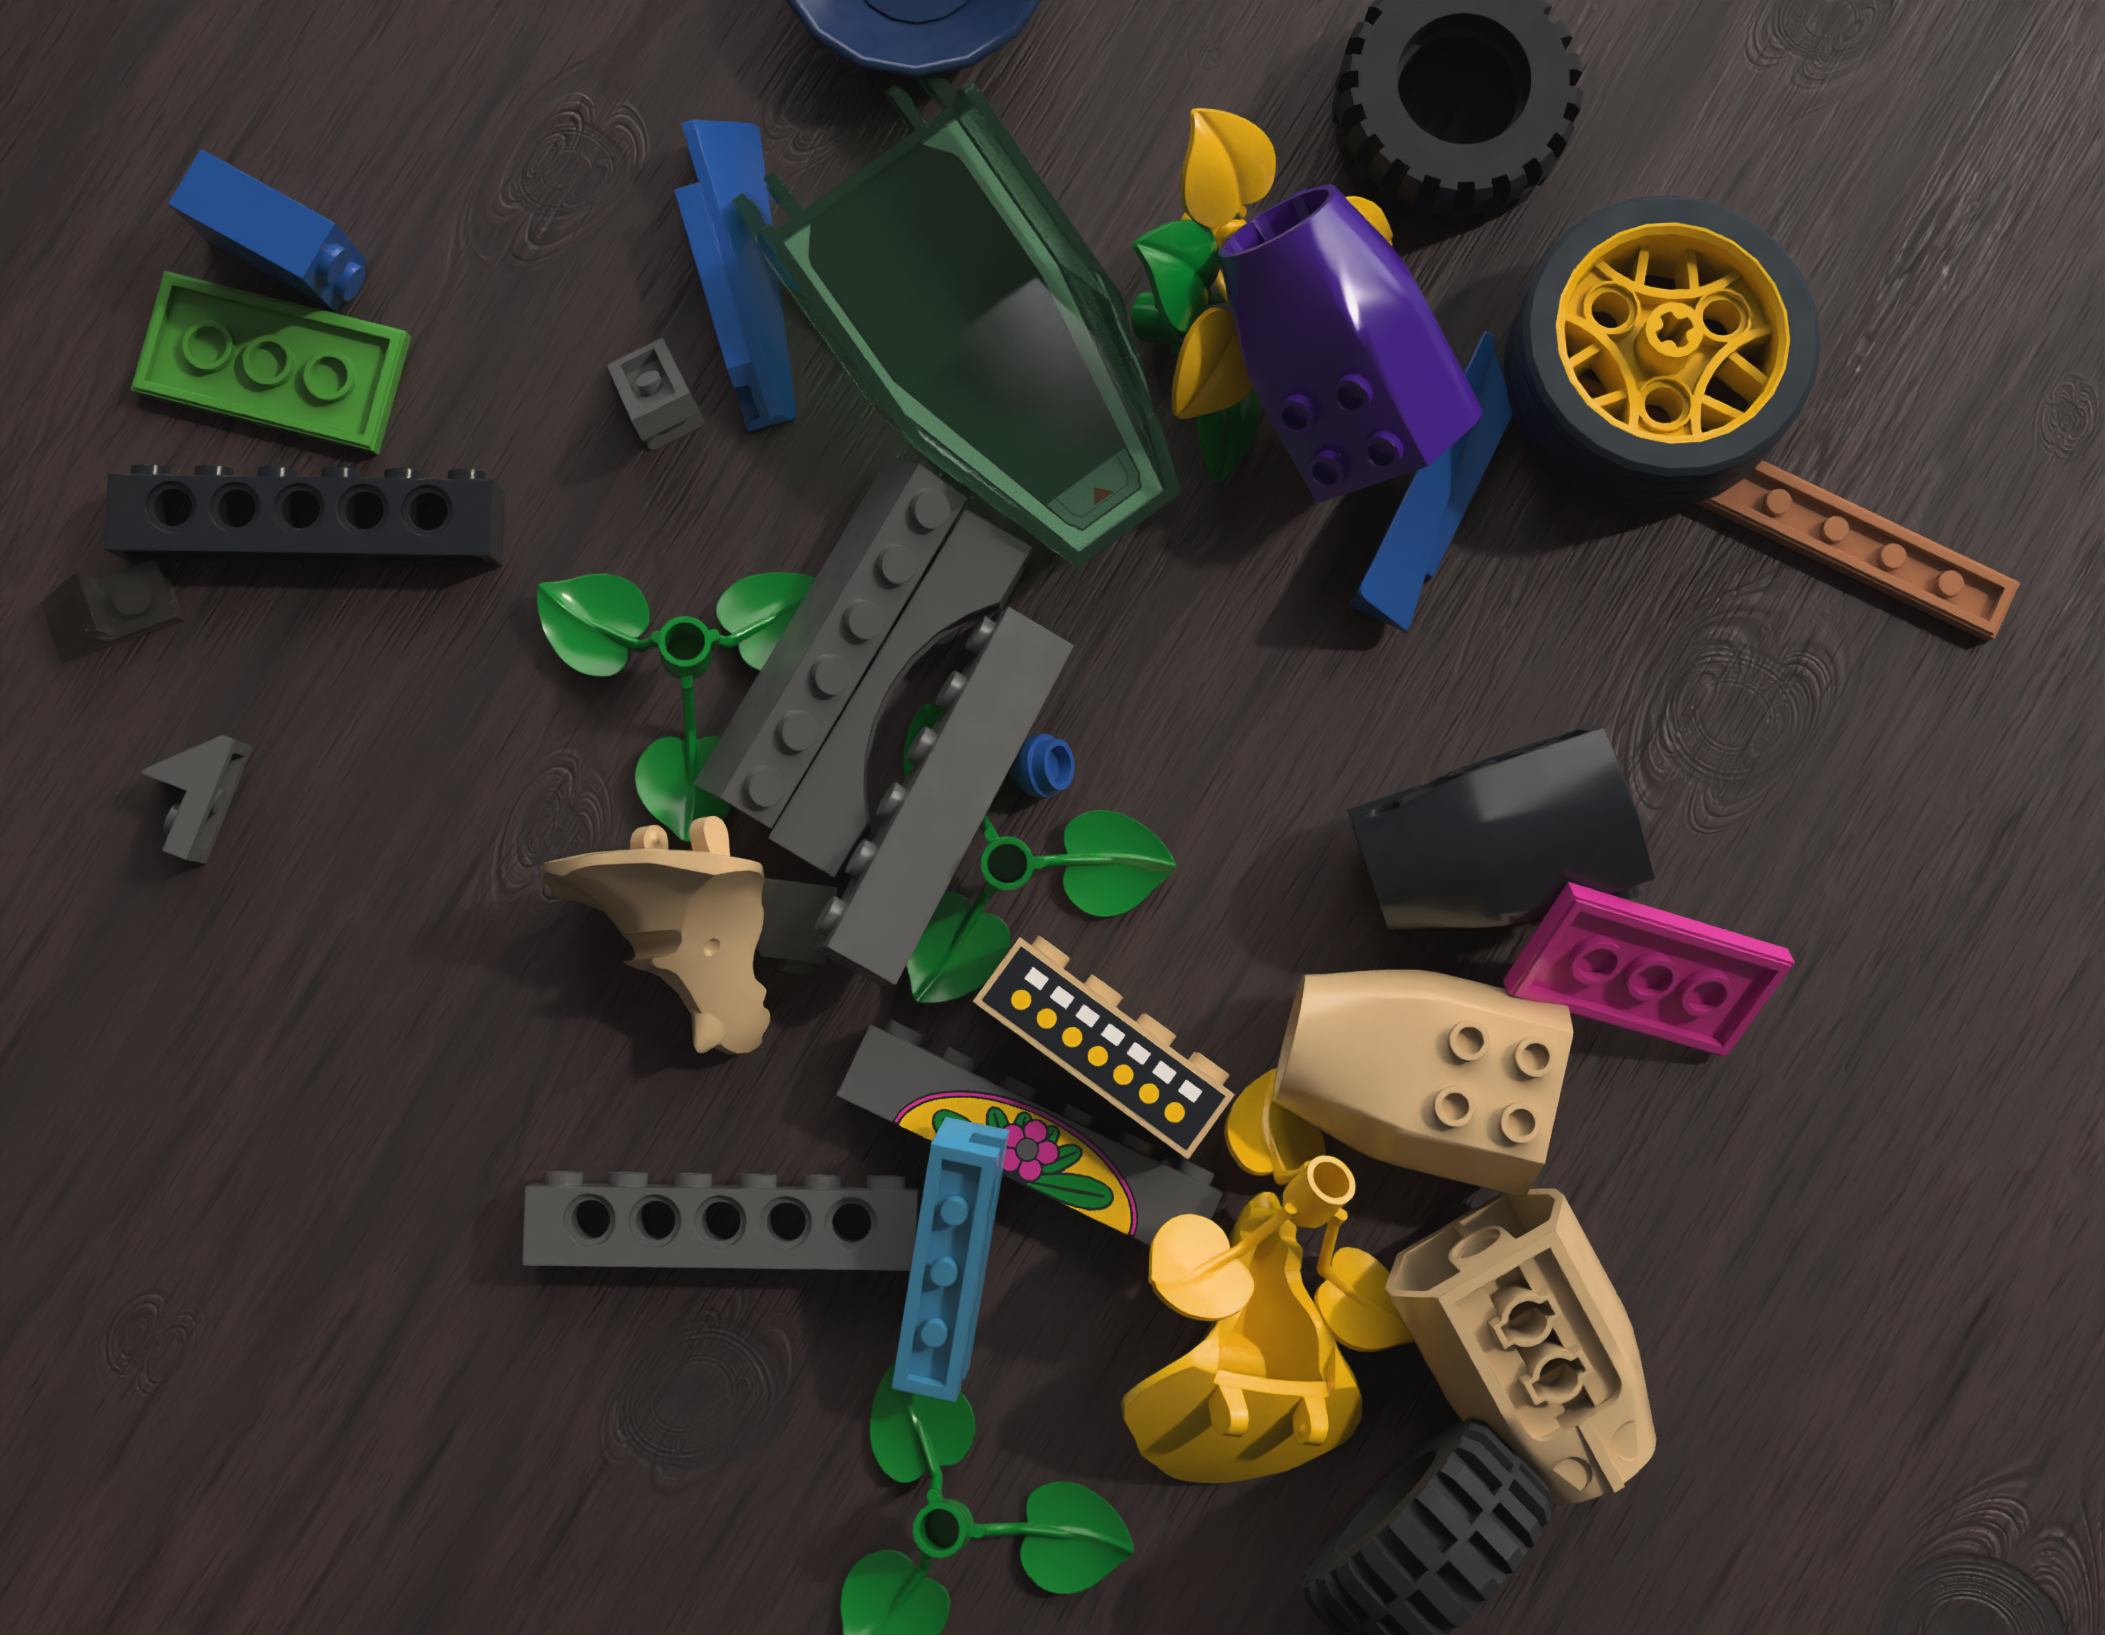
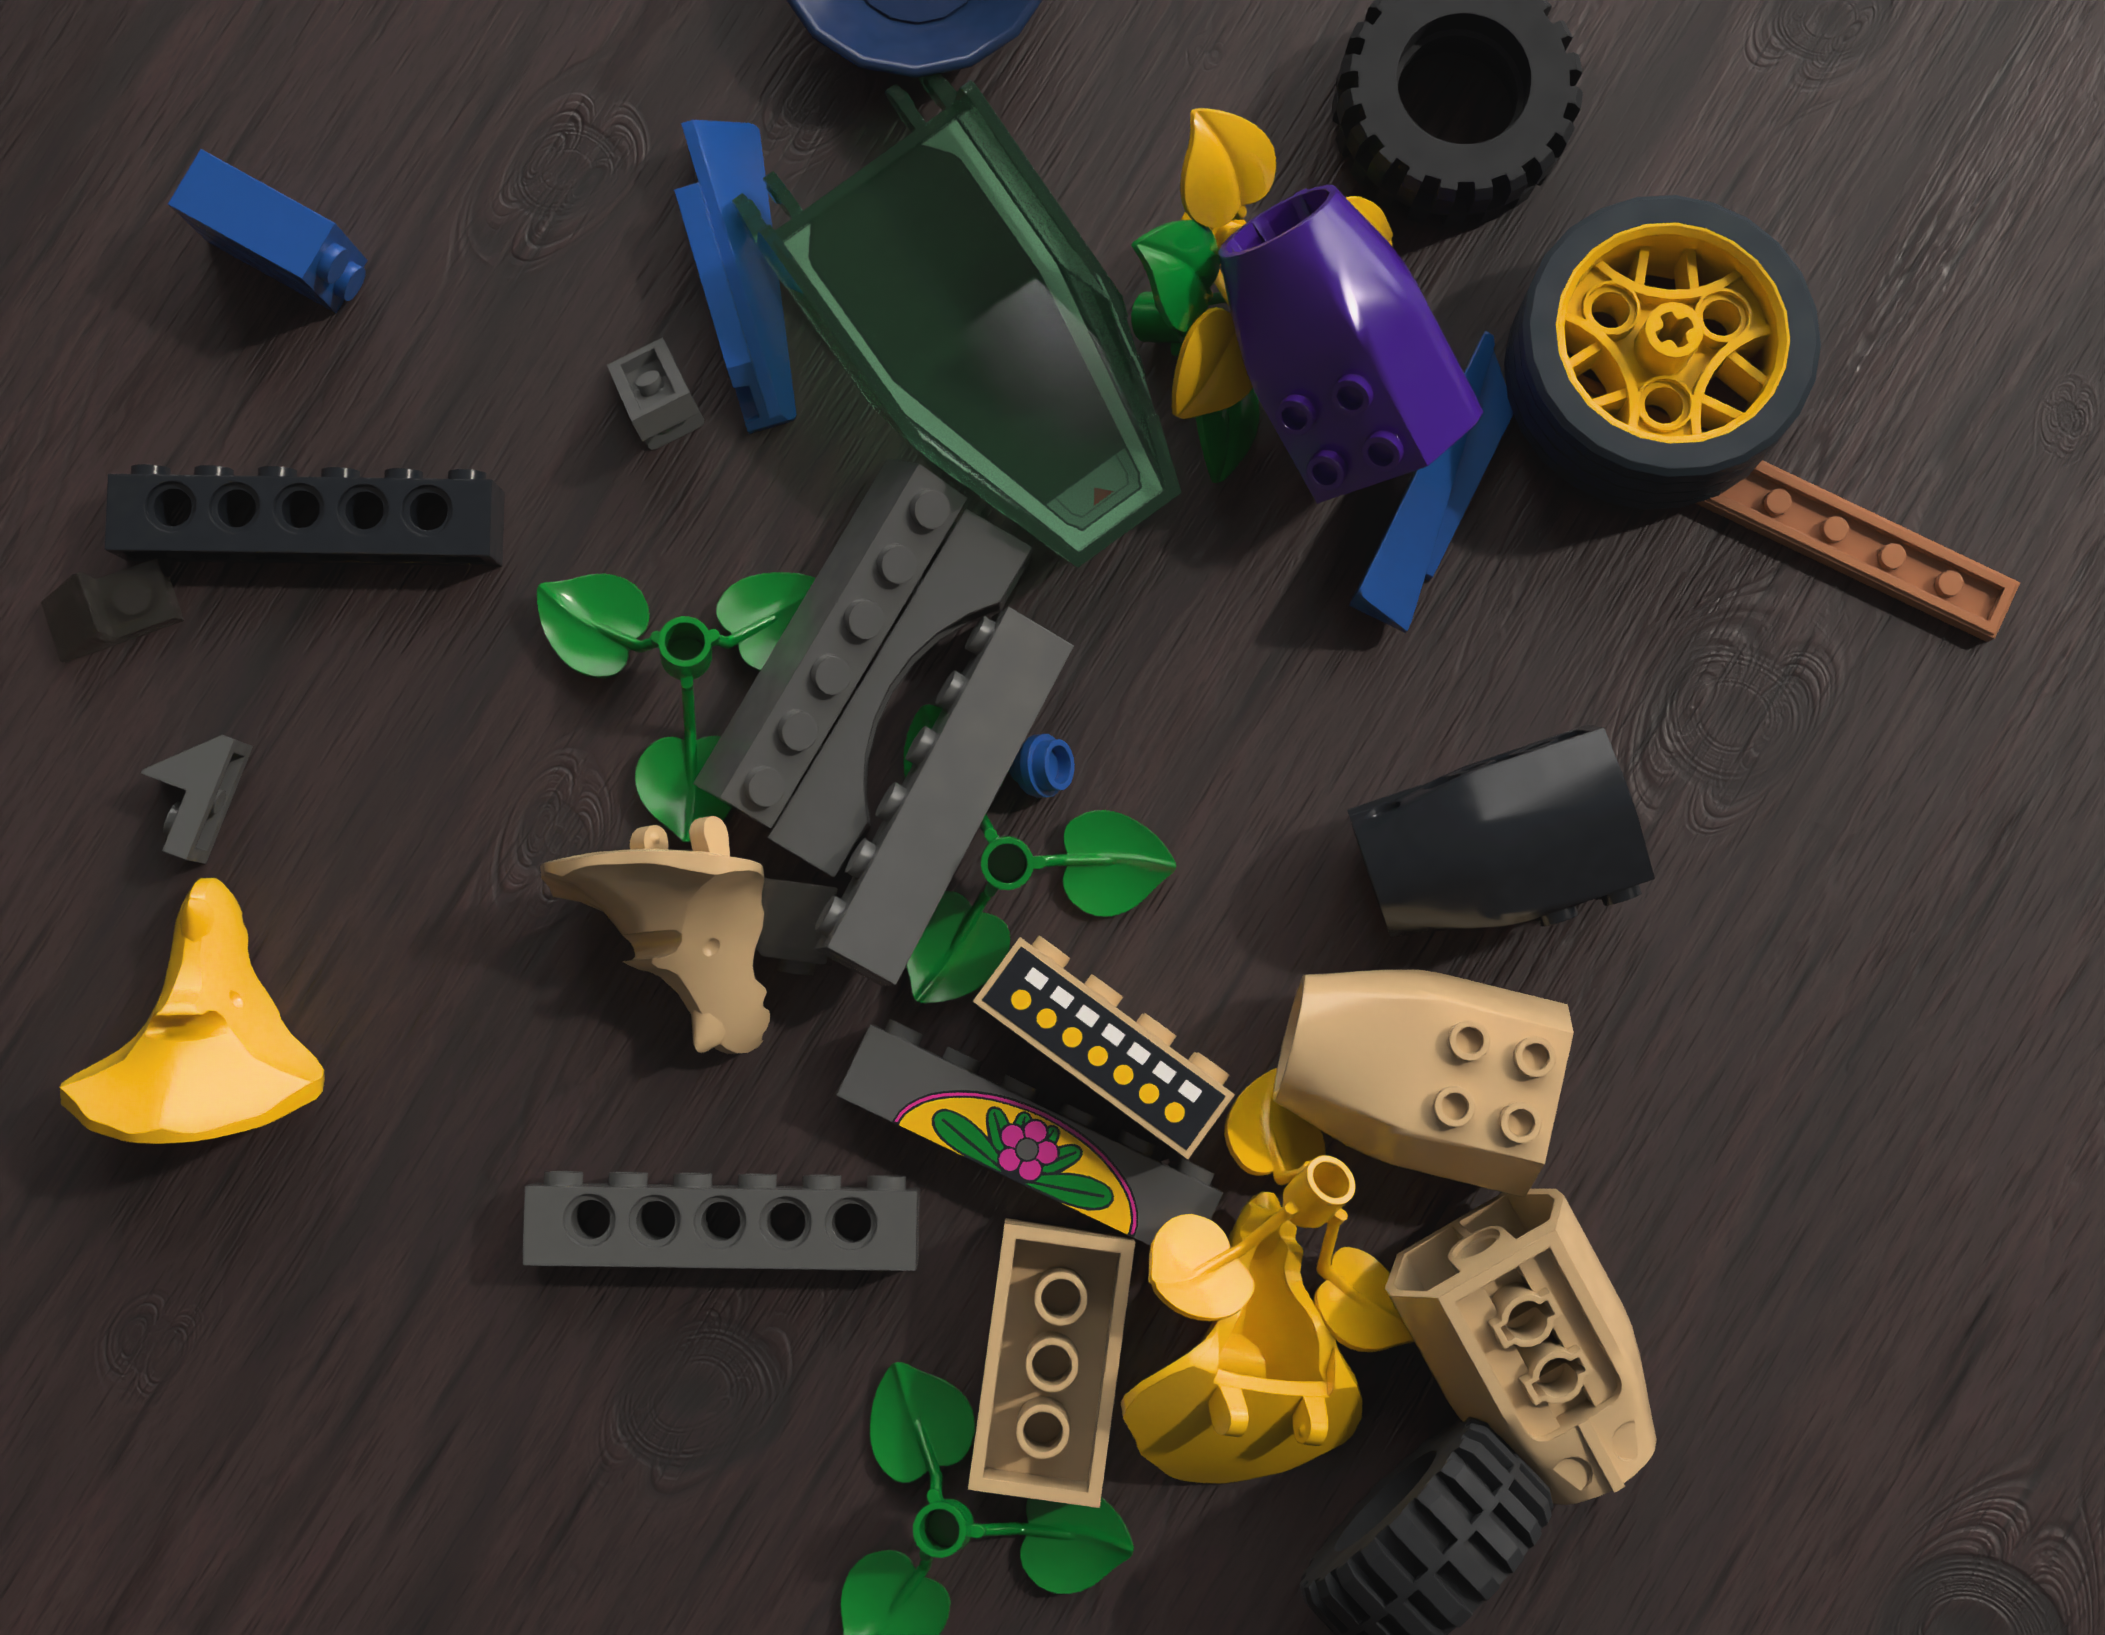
bright green tile [131,271,411,456] -> none
dark azure brick [892,1117,1010,1402] -> none
dark pink tile [1503,882,1795,1057] -> none
none -> yellow animal [60,878,325,1144]
none -> tan brick [968,1218,1135,1508]

